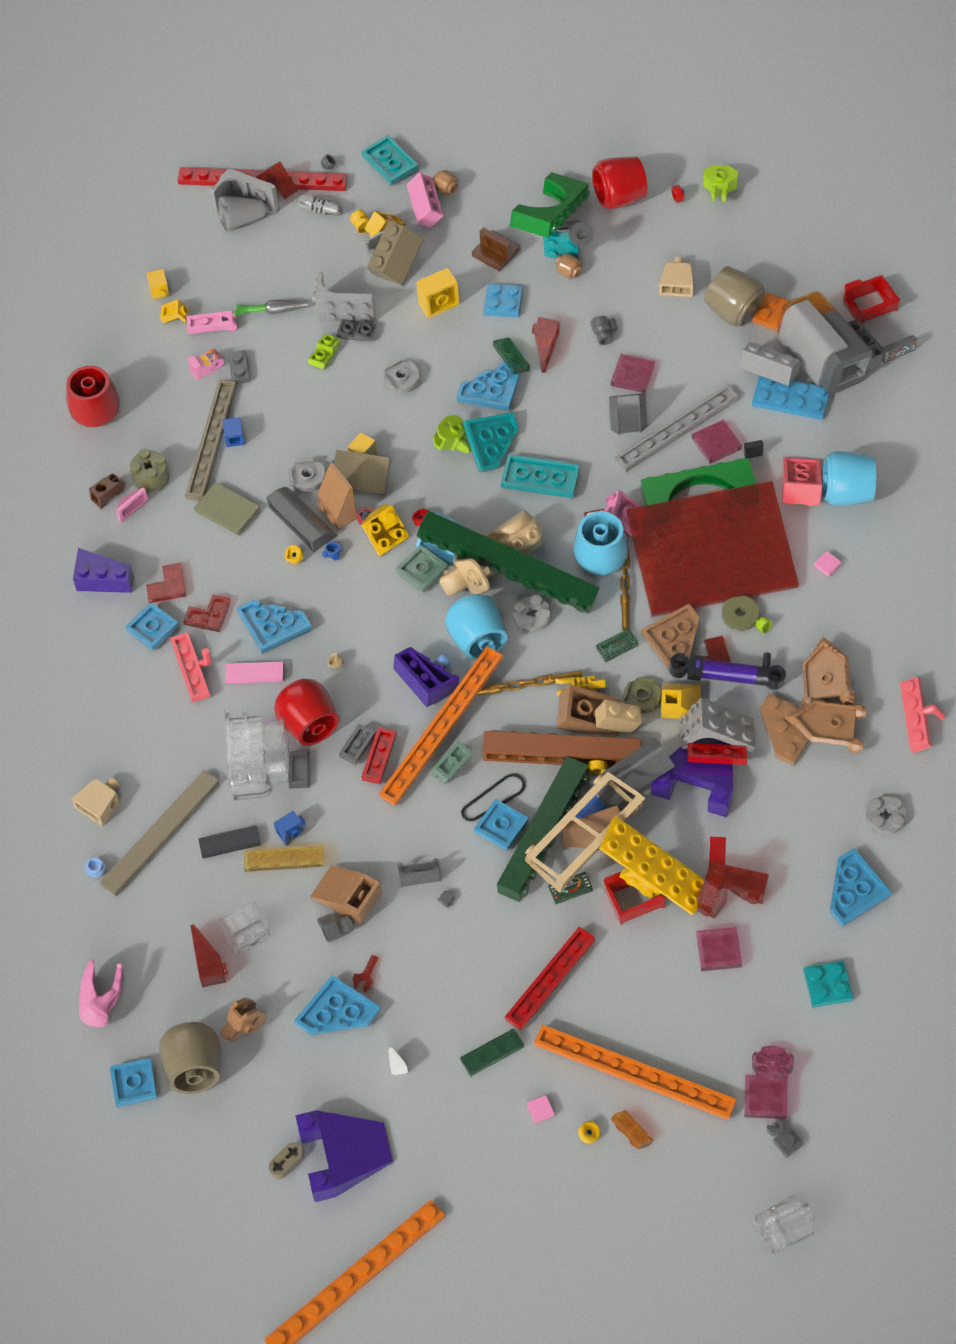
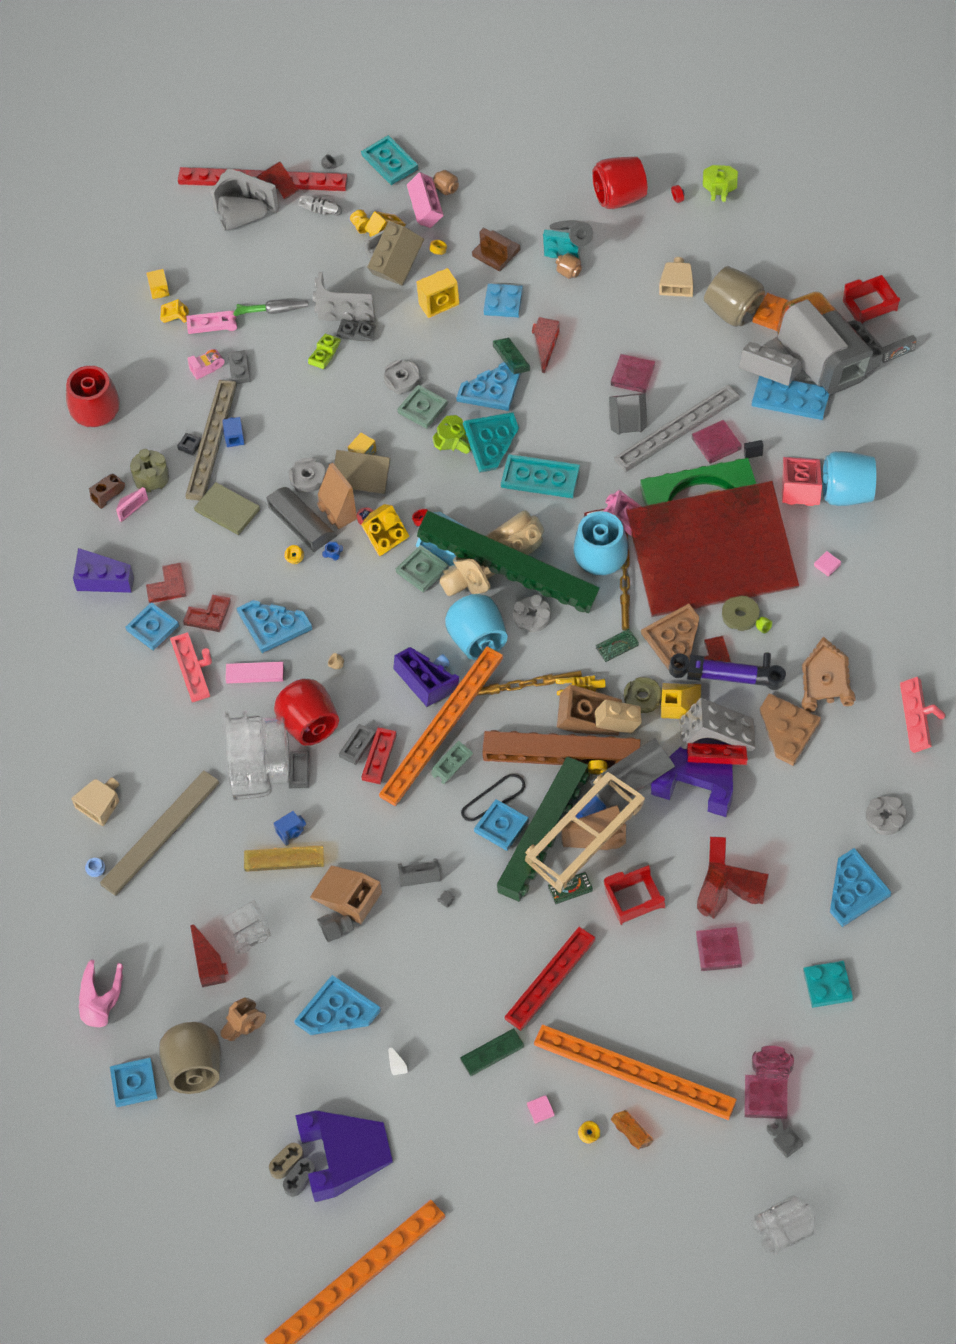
black tile [198,825,261,859] -> none
clear red bar [353,955,379,992] -> none
green arch [510,172,590,238] -> none
dark grey piece [590,316,618,345] -> none
yellow bracket [599,816,708,915] -> none
medium nougat shield [785,700,866,754] -> none
none -> black tile [177,433,201,456]
none -> dark grey beam [283,1158,316,1197]
none -> sand green plate [397,385,448,429]
none -> yellow tile [429,240,447,255]

